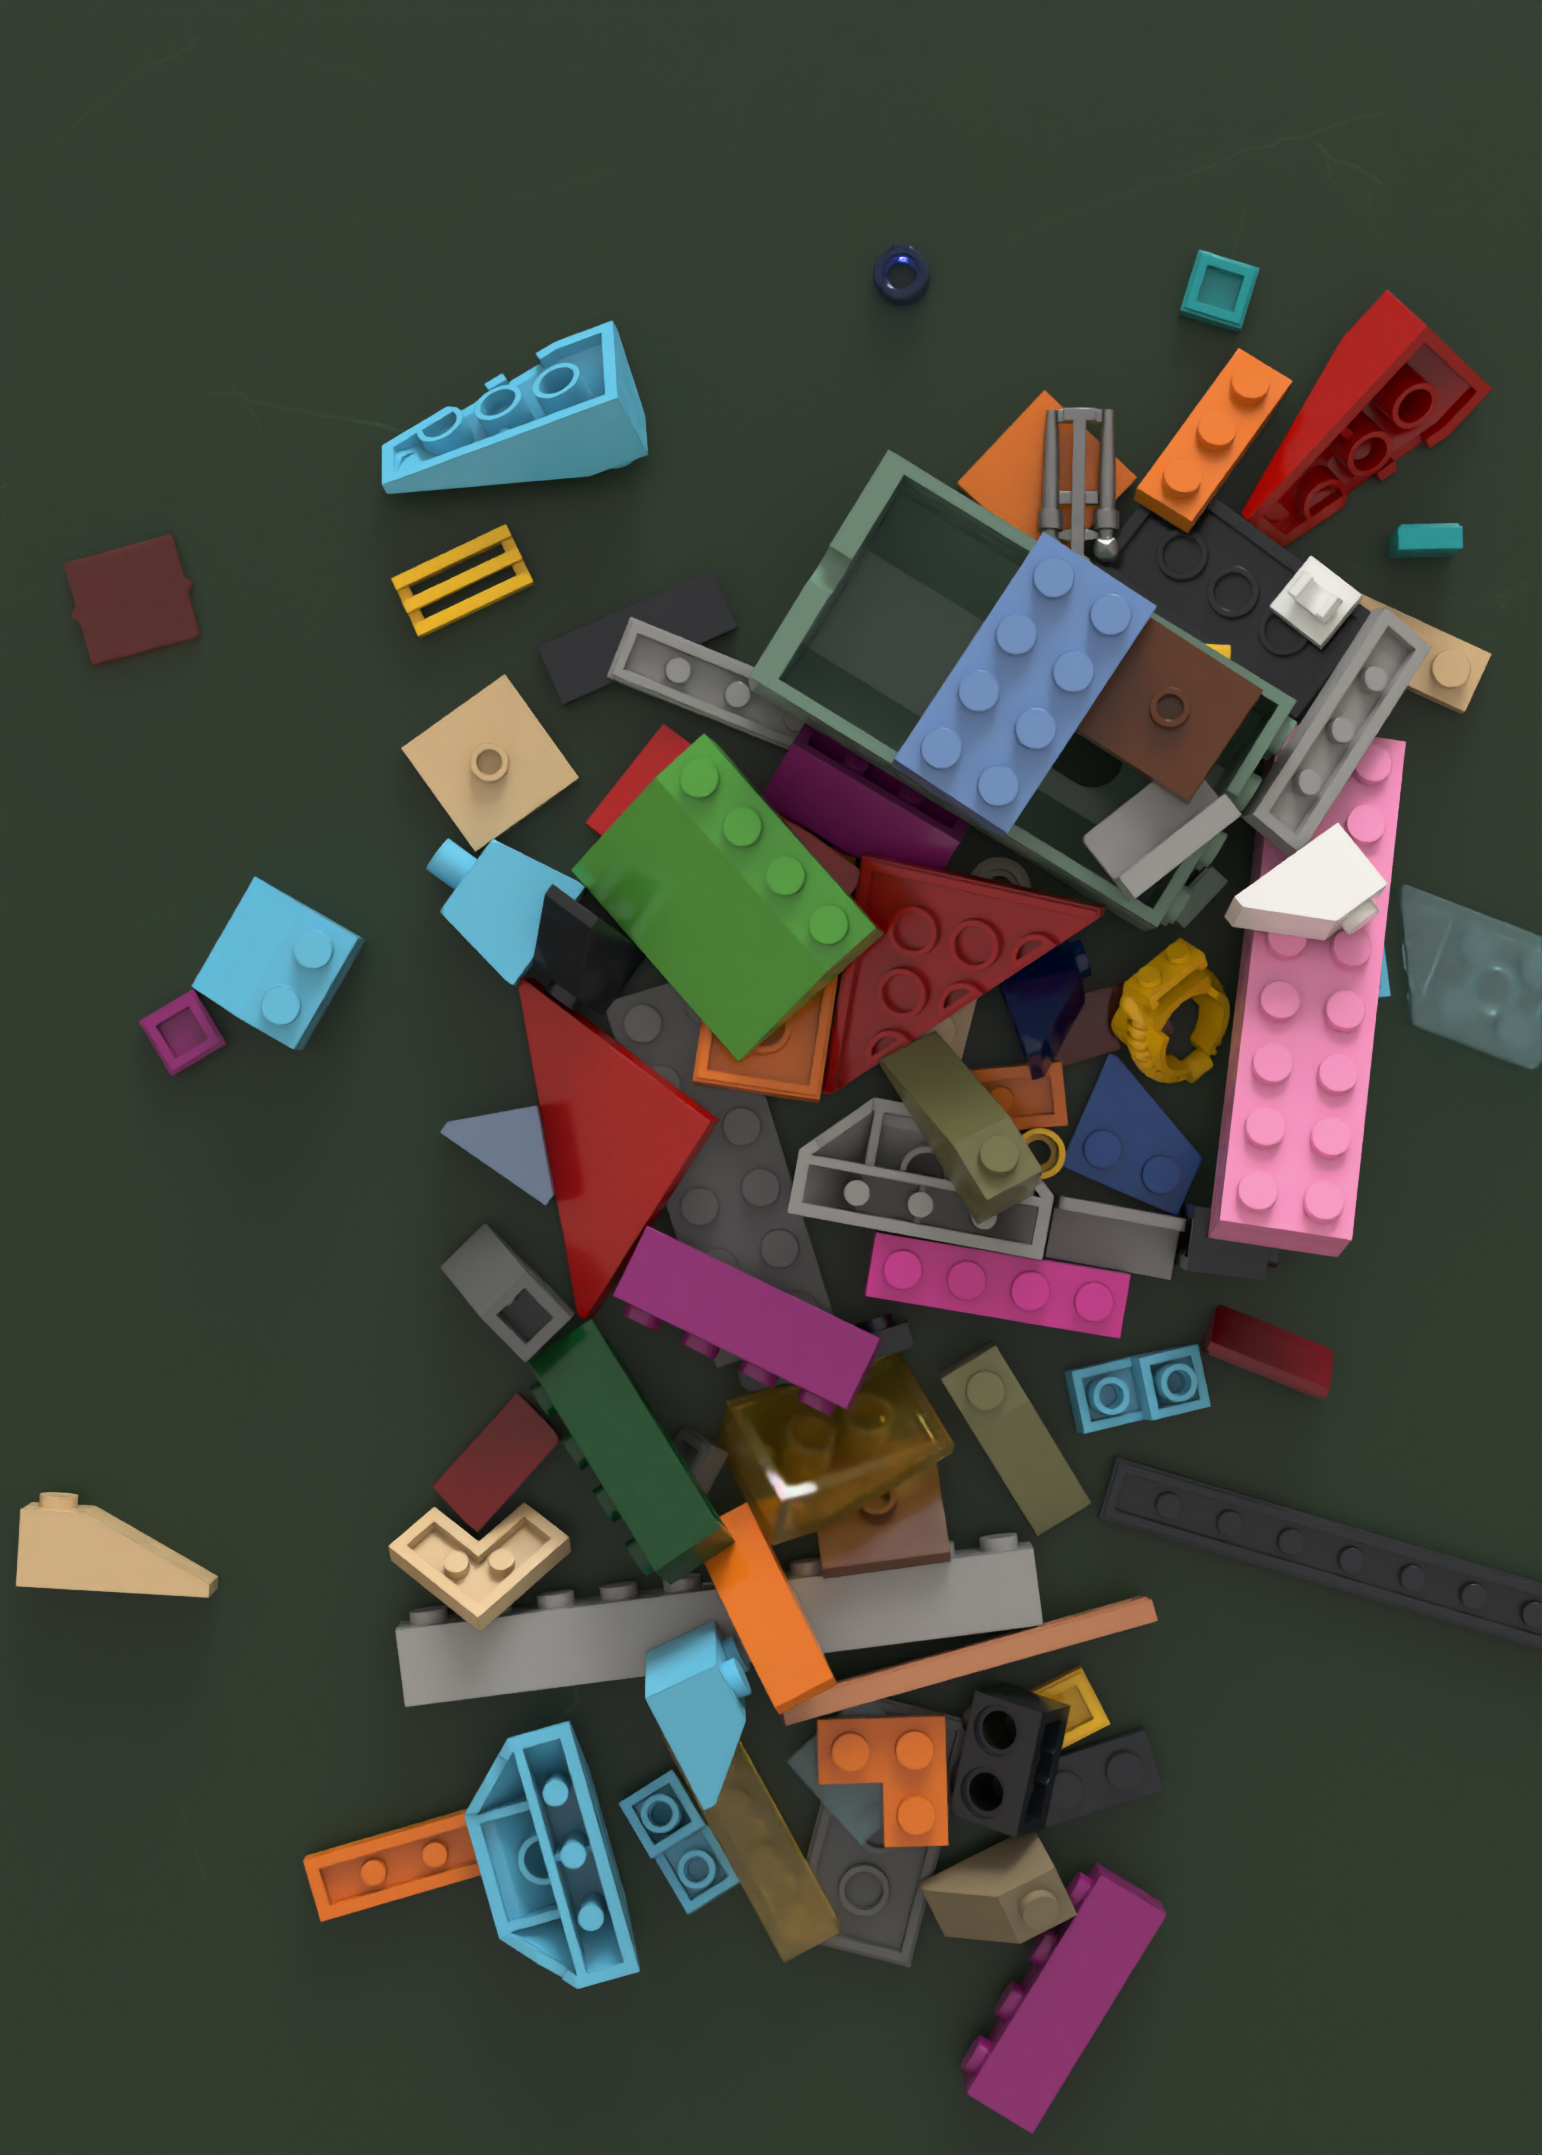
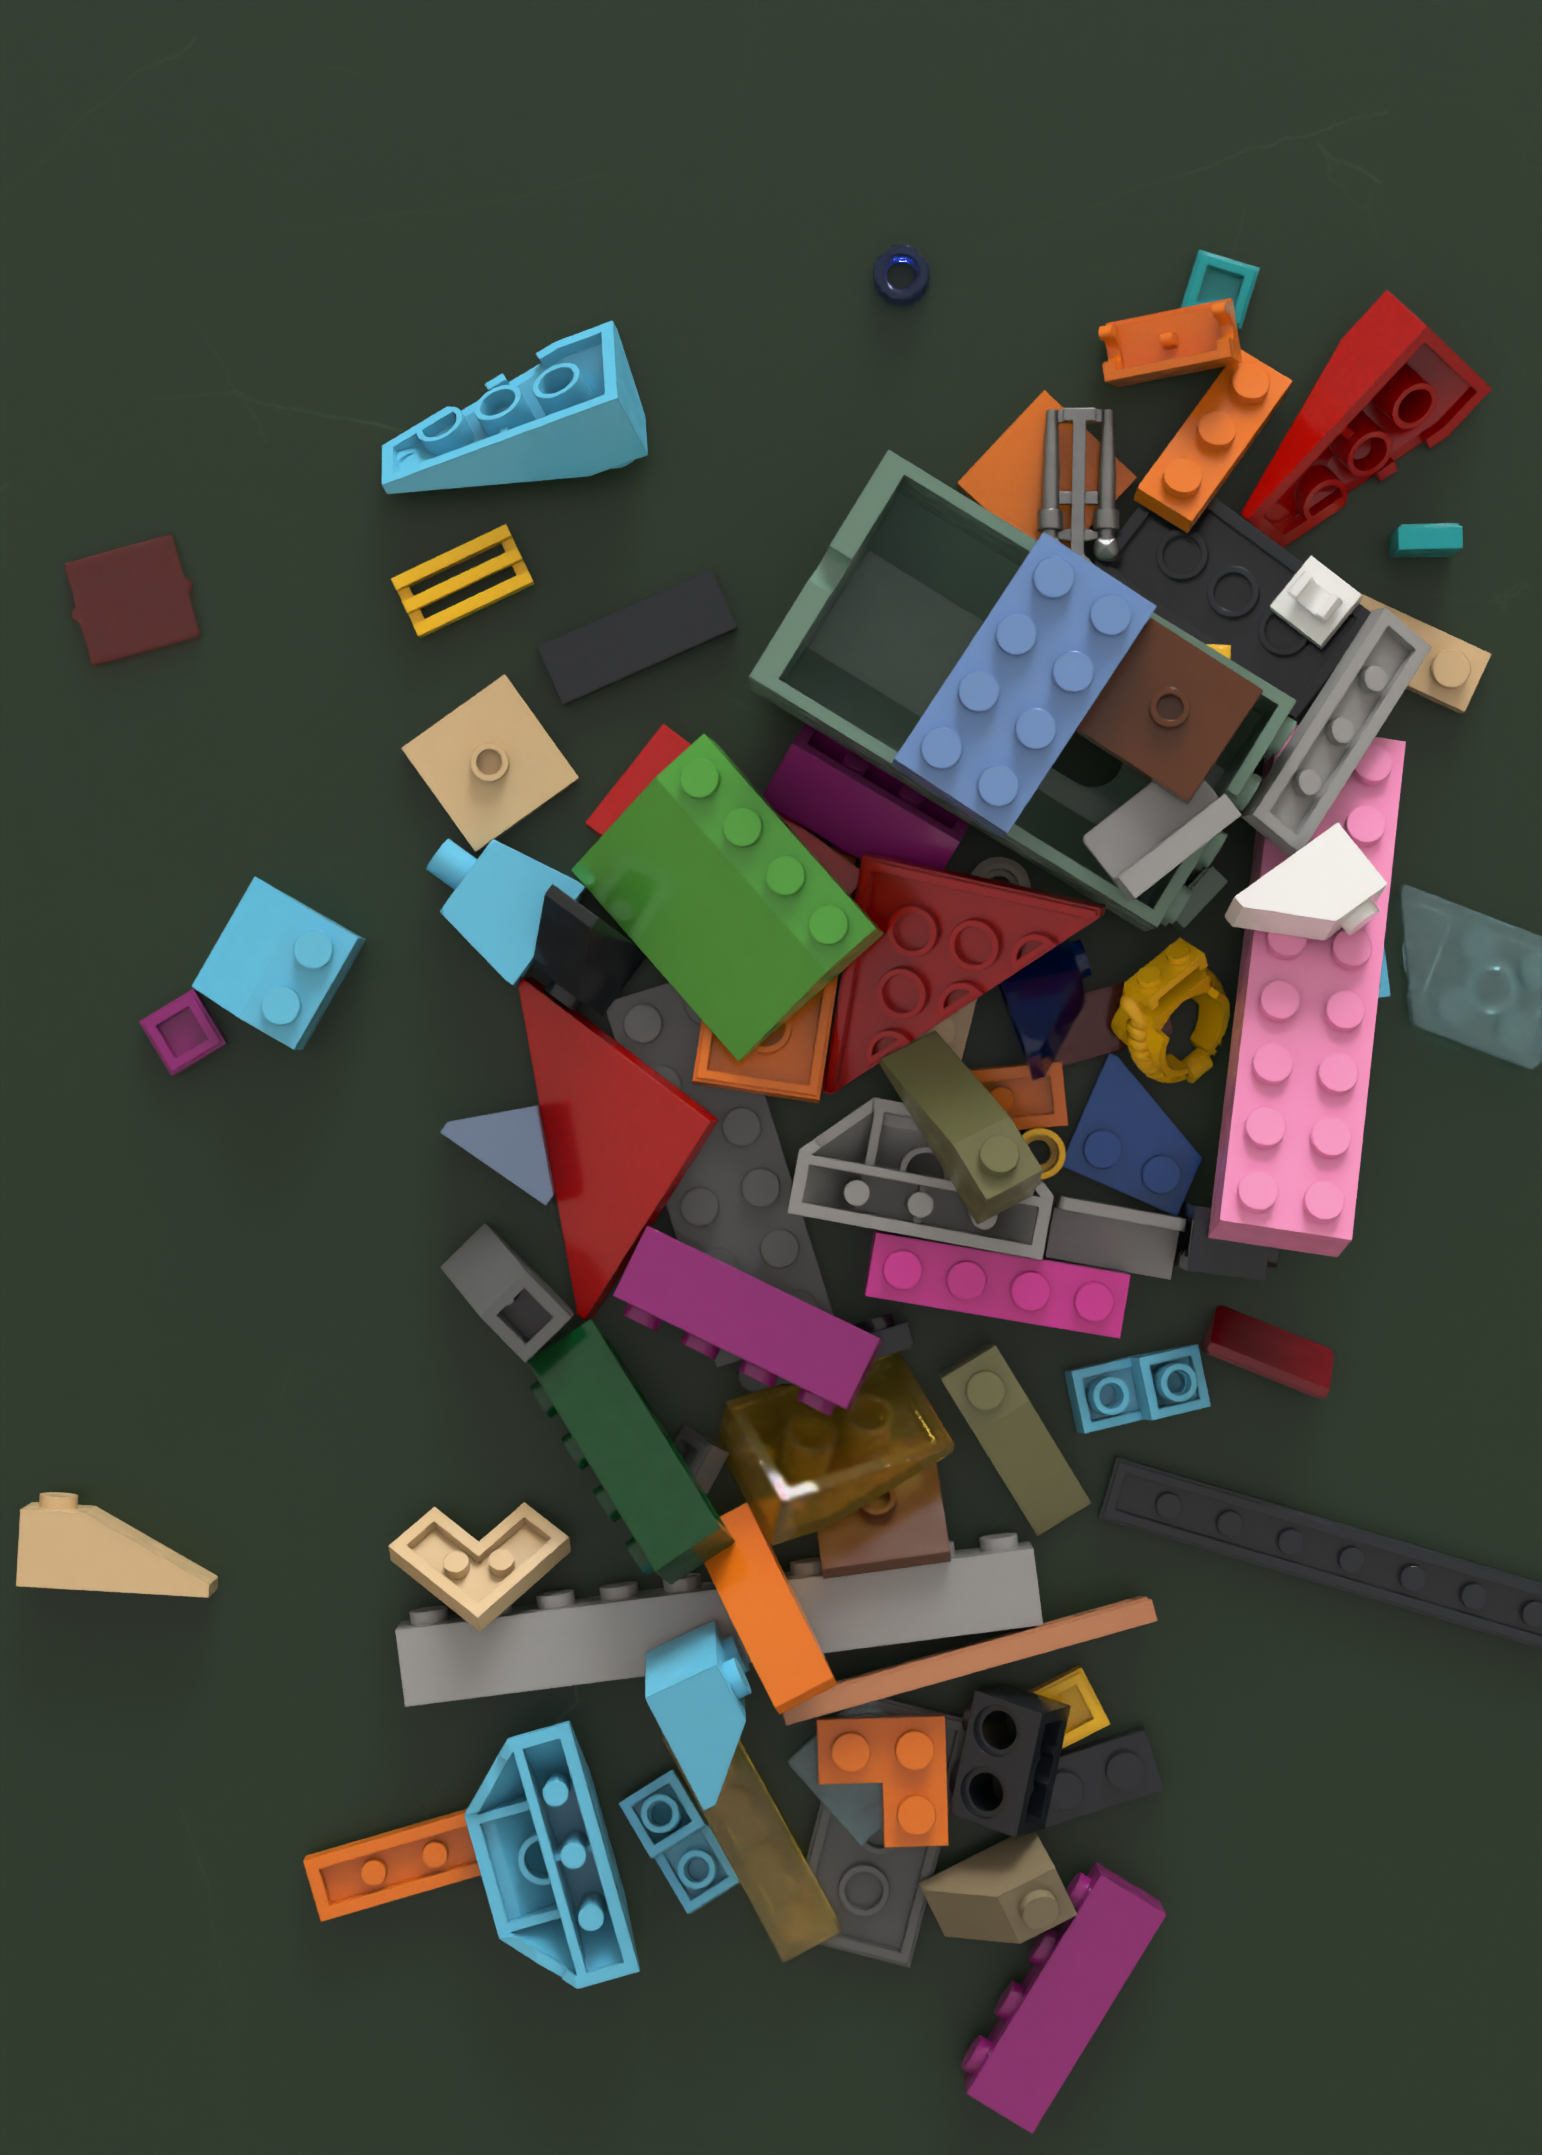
dark red slope [432,1392,565,1533] -> none
light grey tile [606,617,805,751] -> none
none -> orange hinge [1098,298,1243,388]

